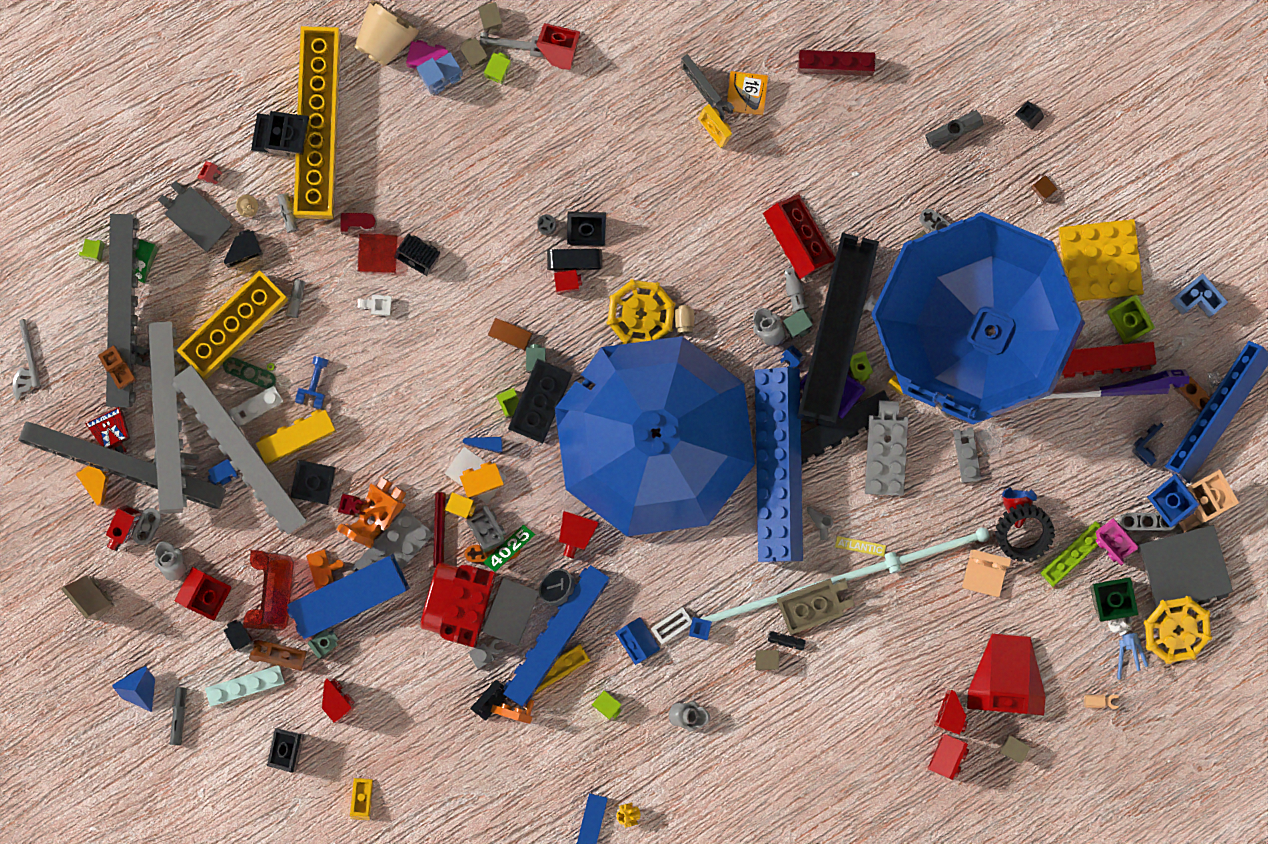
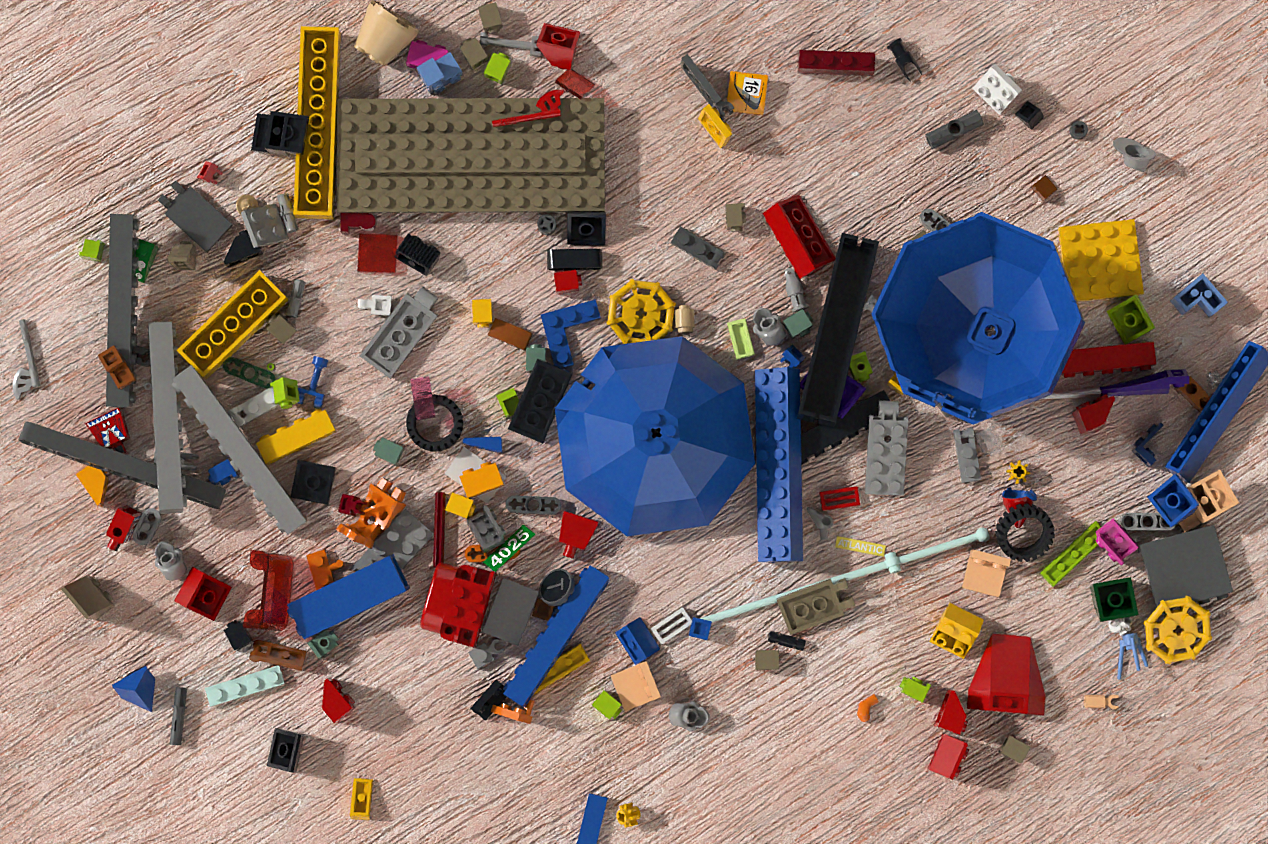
none -> dark tan slope [168,241,196,270]
none -> light grey plate [241,204,289,248]
none -> dark tan brick [265,312,296,344]
none -> lime brick [270,377,300,409]
none -> dark tan piece [337,98,605,213]
none -> light grey hinge [360,286,439,379]
none -> sand green brick [373,437,404,466]
none -> black tyre [406,394,463,452]
none -> clear pink slope [410,376,436,420]
none -> yellow brick [472,299,493,328]
none -> red piece [492,89,565,127]
none -> dark grey beam [506,495,562,515]
none -> reddish brown tile [532,598,555,621]
none -> blue plate [541,300,601,368]
none -> clear red piece [555,69,595,100]
none -> light nougat bracket [611,661,661,711]
none -> dark grey plate [670,226,726,270]
none -> dark tan brick [725,203,746,232]
none -> yellowish green tile [727,318,755,360]
none -> red tile [819,486,860,511]
none -> orange arm [857,694,879,722]
none -> black piece [887,38,922,82]
none -> lime brick [899,677,931,702]
none -> yellow slope [929,602,984,659]
none -> white plate [972,64,1022,115]
none -> yellow gear [1005,460,1030,485]
none -> dark grey bush [1069,121,1088,140]
none -> red slope [1072,394,1115,435]
none -> light grey piece [1113,138,1156,172]

